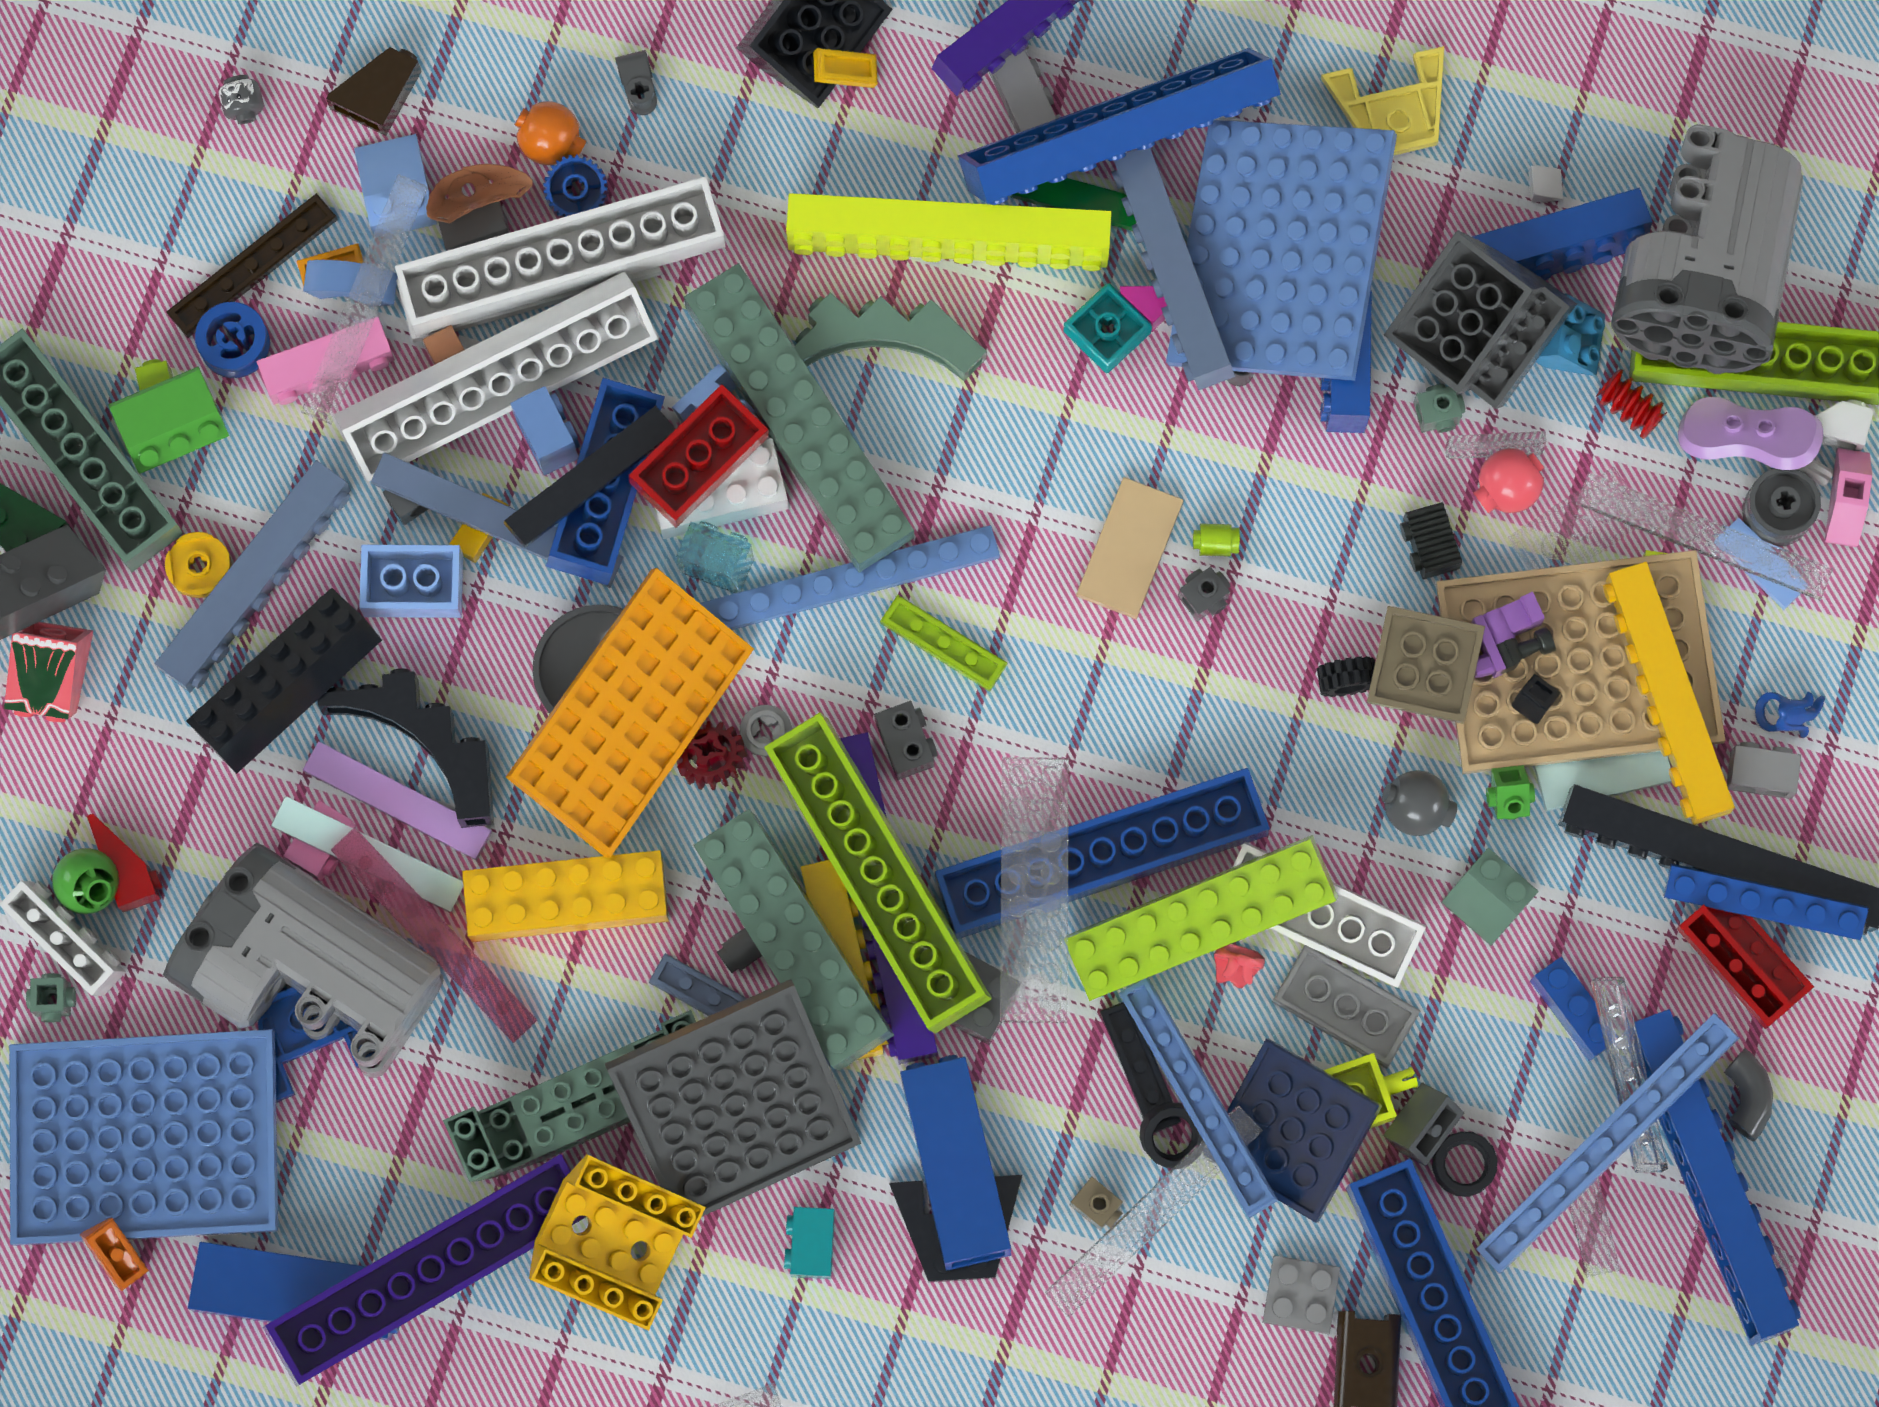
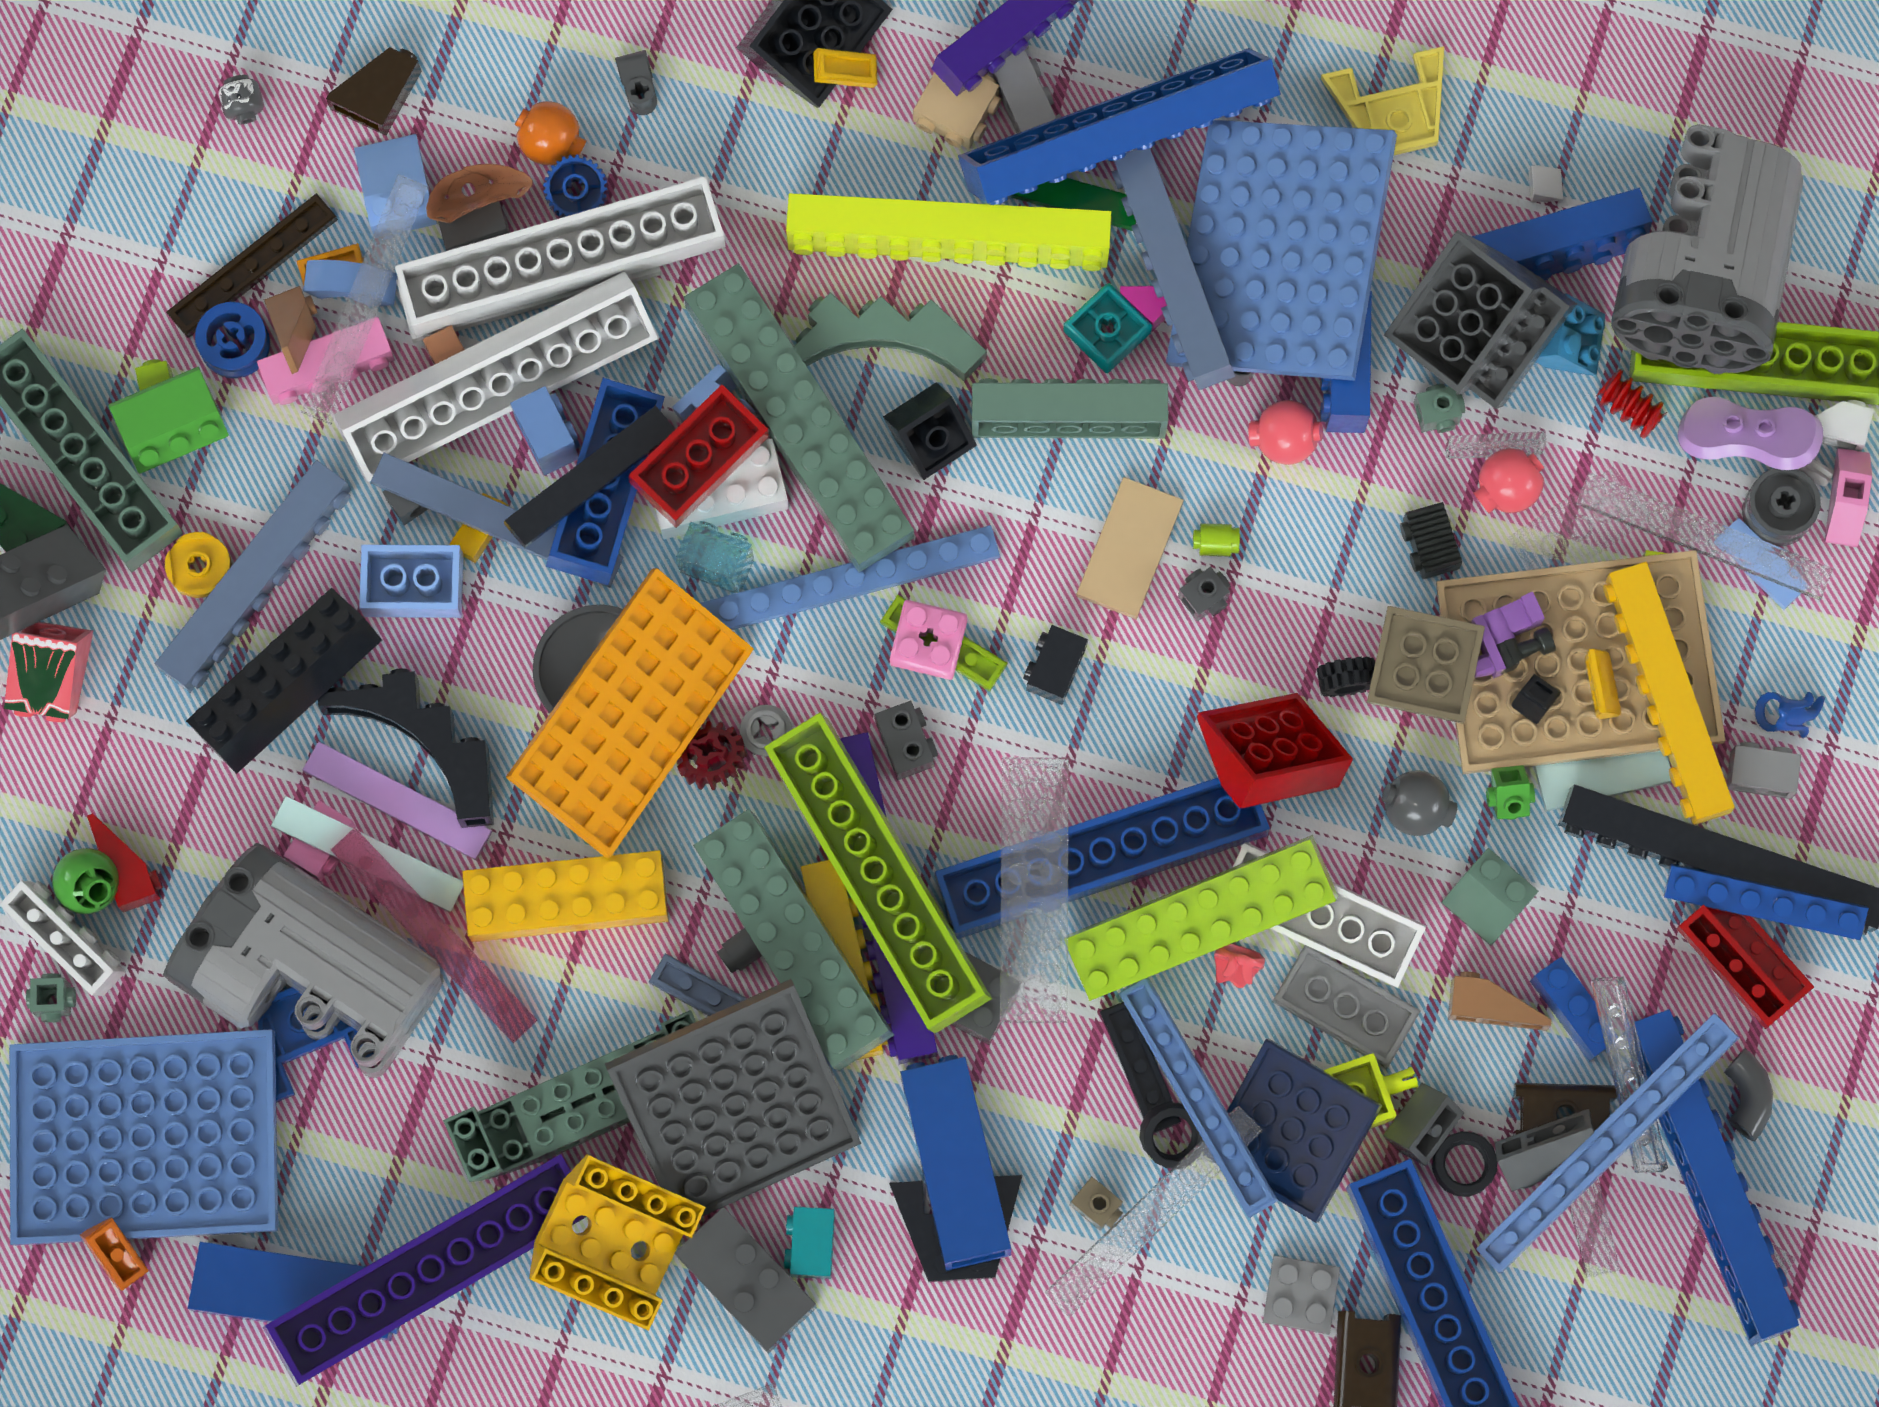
none -> medium nougat slope [264,286,318,374]
none -> dark grey brick [674,1206,817,1354]
none -> black slope [883,382,977,480]
none -> bright pink brick [890,600,967,680]
none -> tan brick [913,72,1002,149]
none -> sand green brick [972,378,1168,439]
none -> black brick [1023,625,1088,705]
none -> red slope [1197,693,1353,809]
none -> coral brick [1248,400,1323,465]
none -> medium nougat slope [1448,971,1551,1031]
none -> dark grey slope [1495,1109,1594,1192]
none -> dark brown piece [1513,1083,1617,1135]
none -> yellow slope [1585,649,1621,720]

